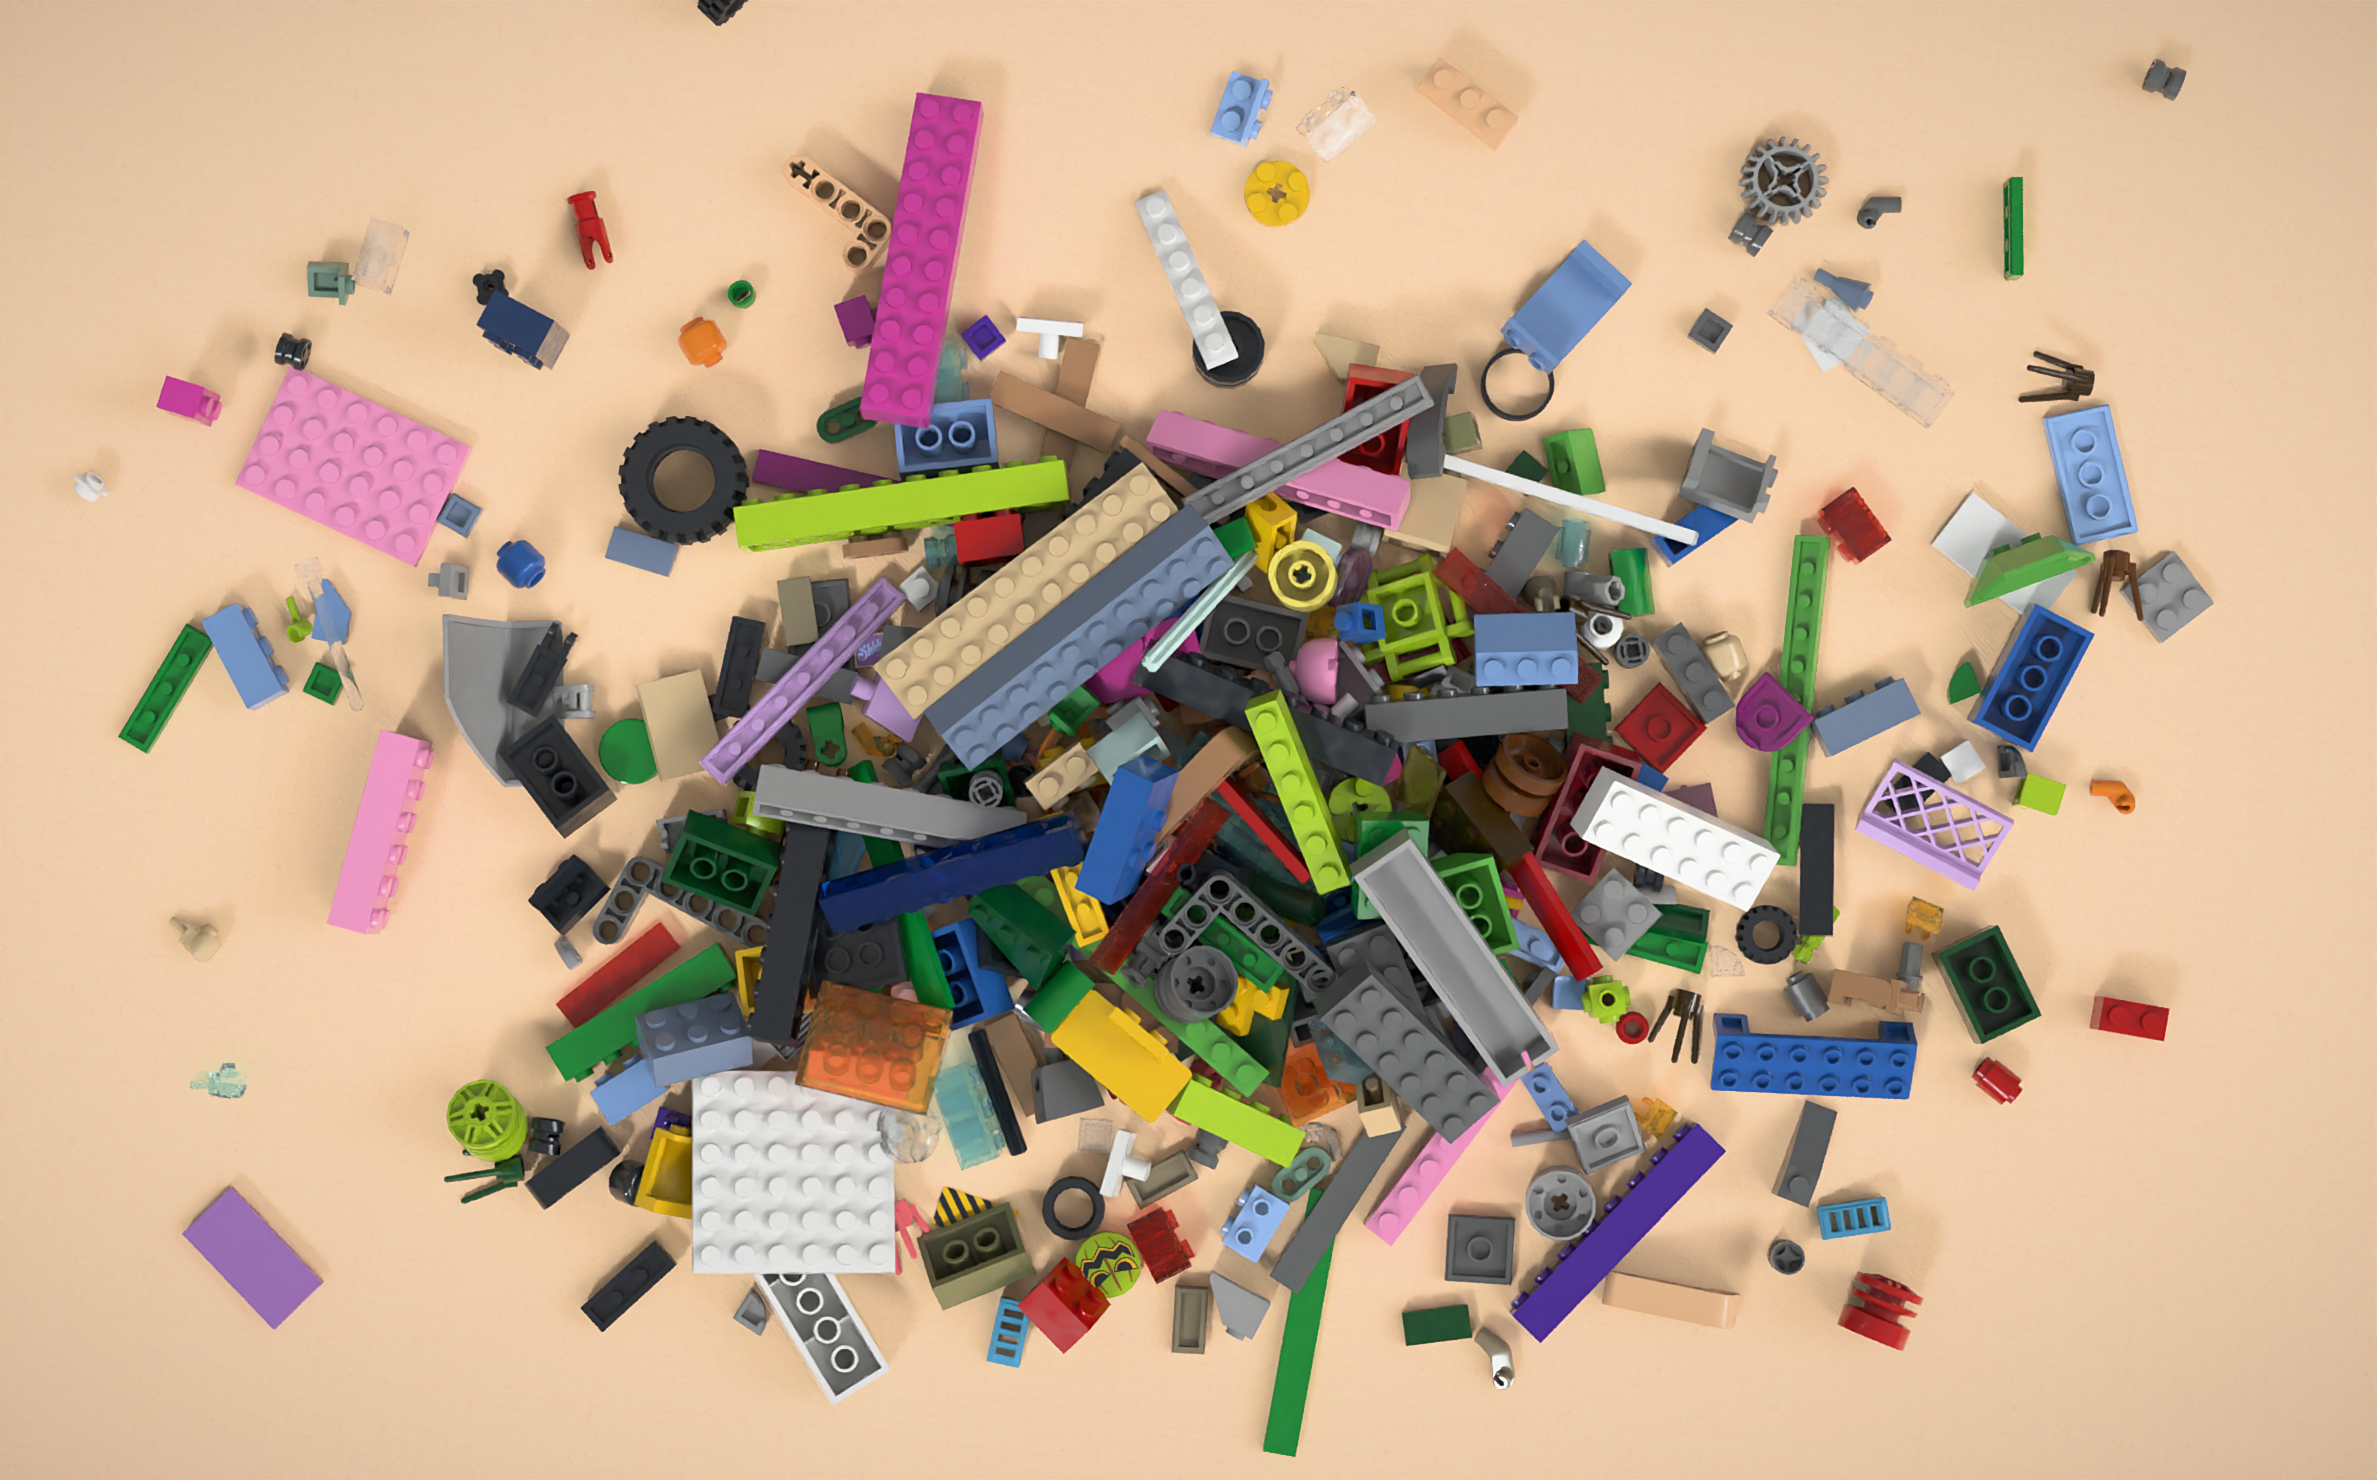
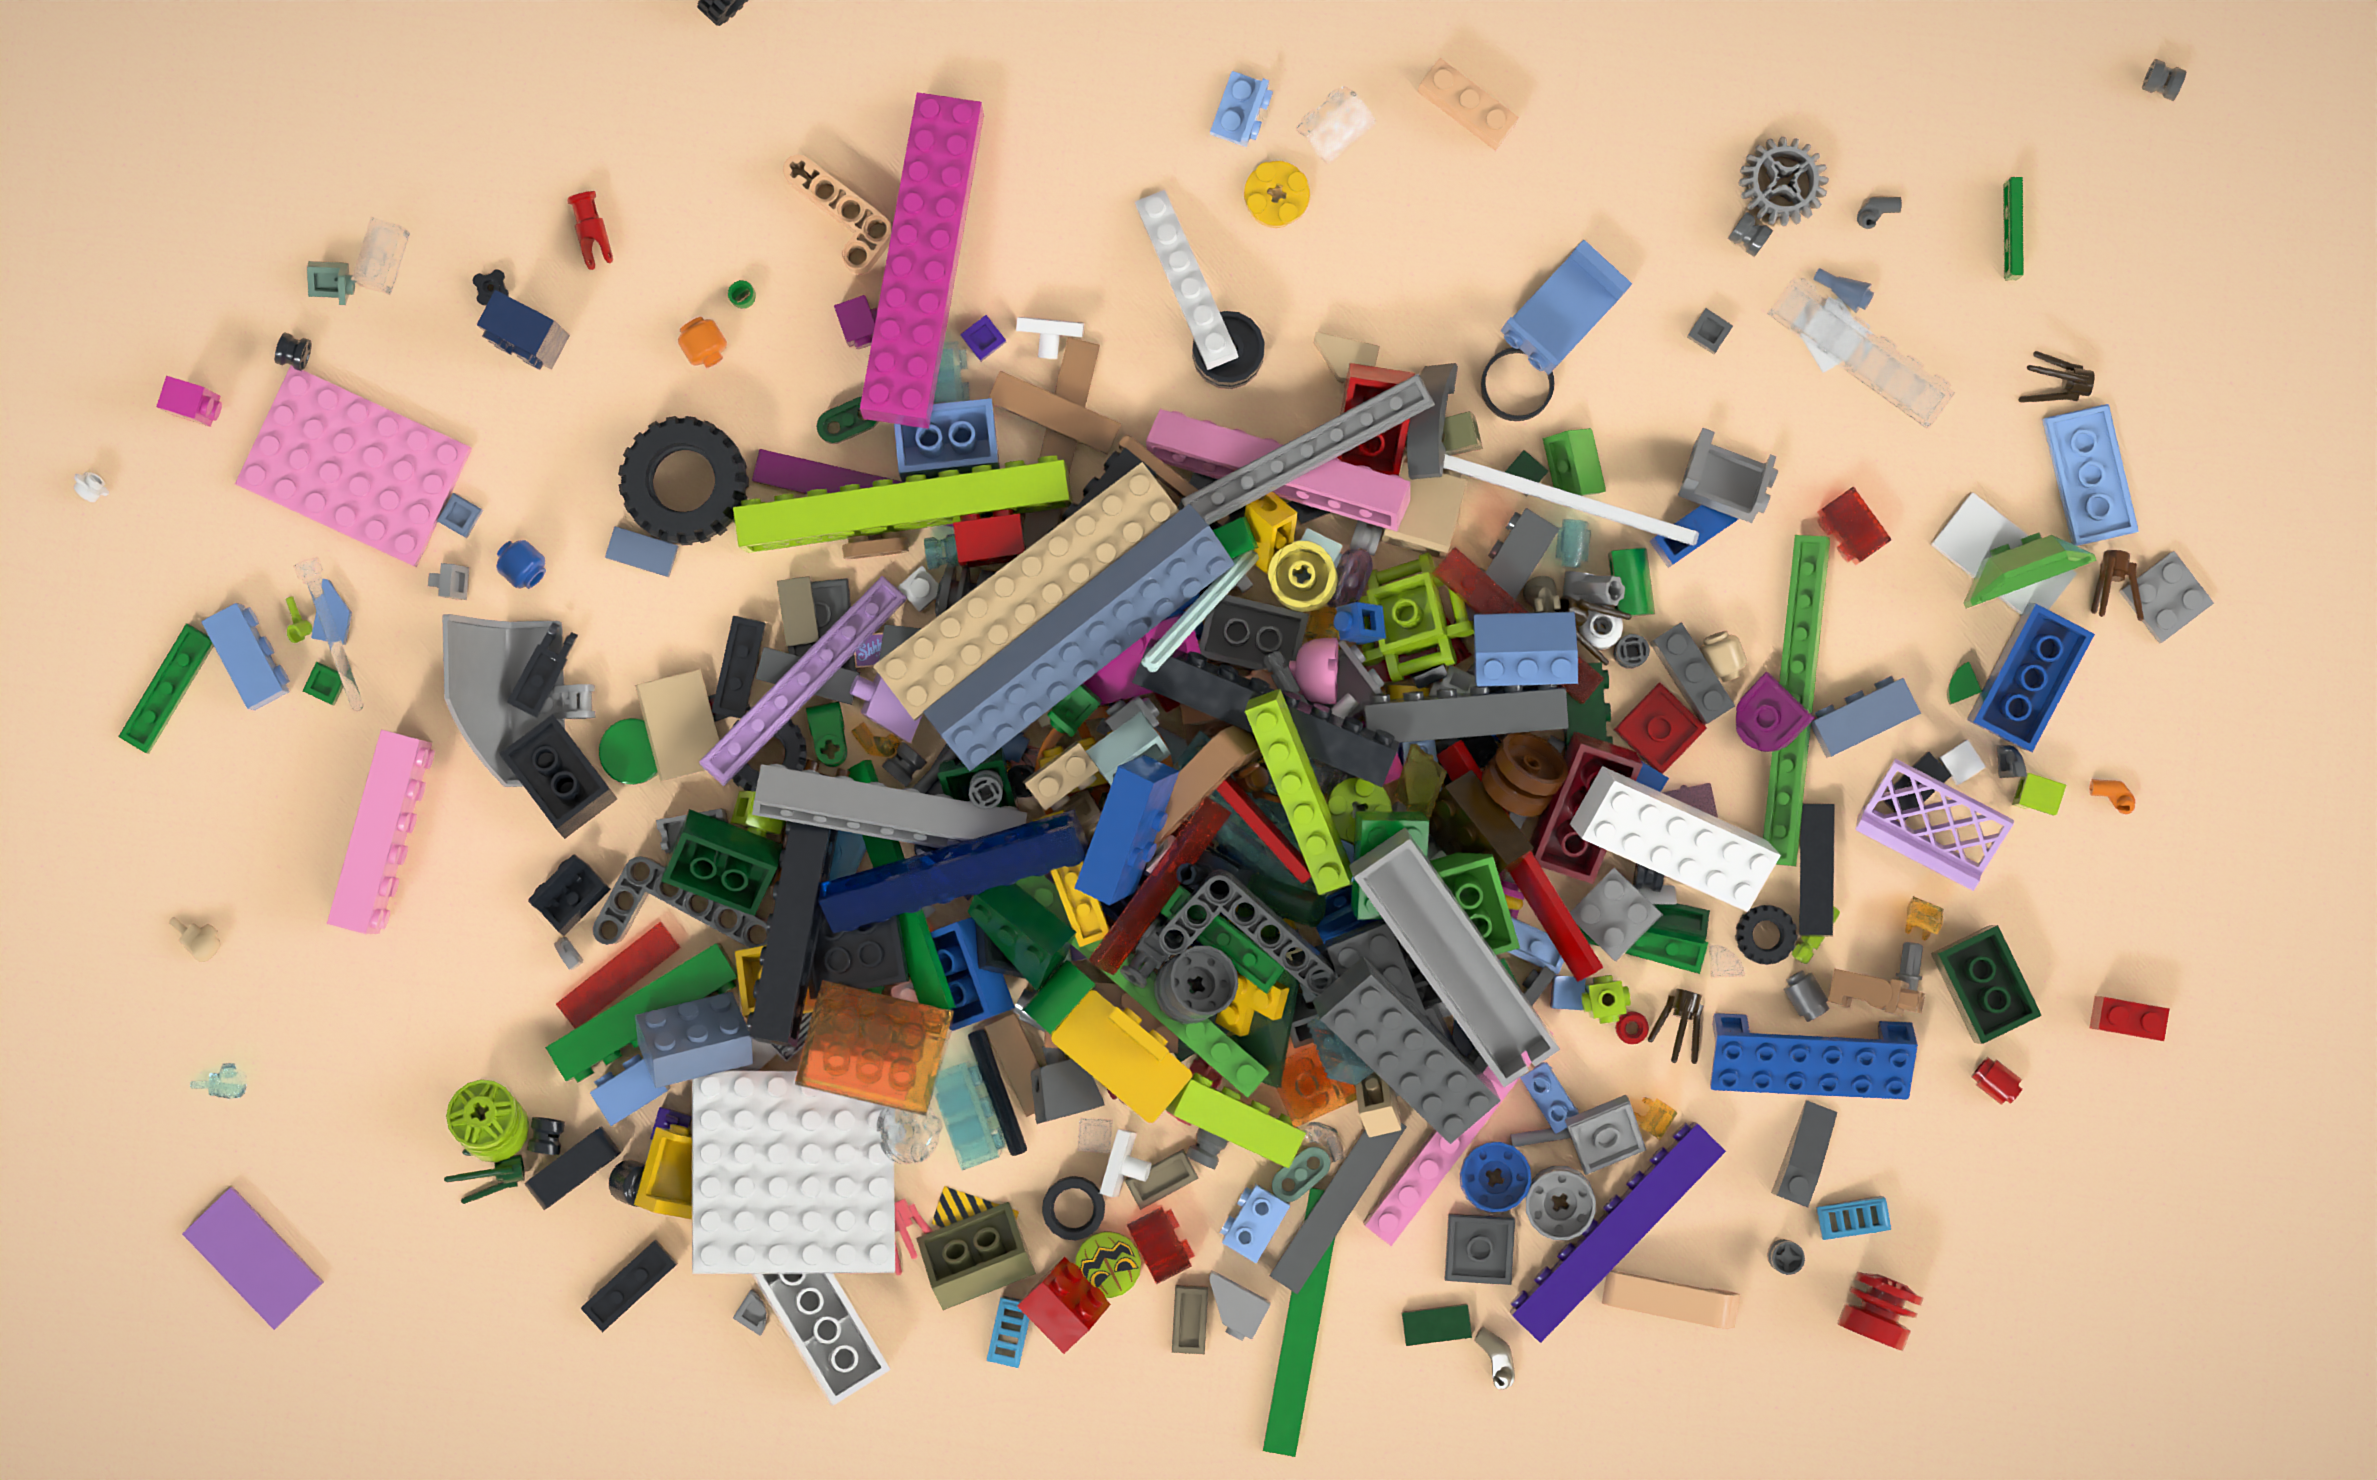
none -> blue wheel [1459,1142,1531,1212]

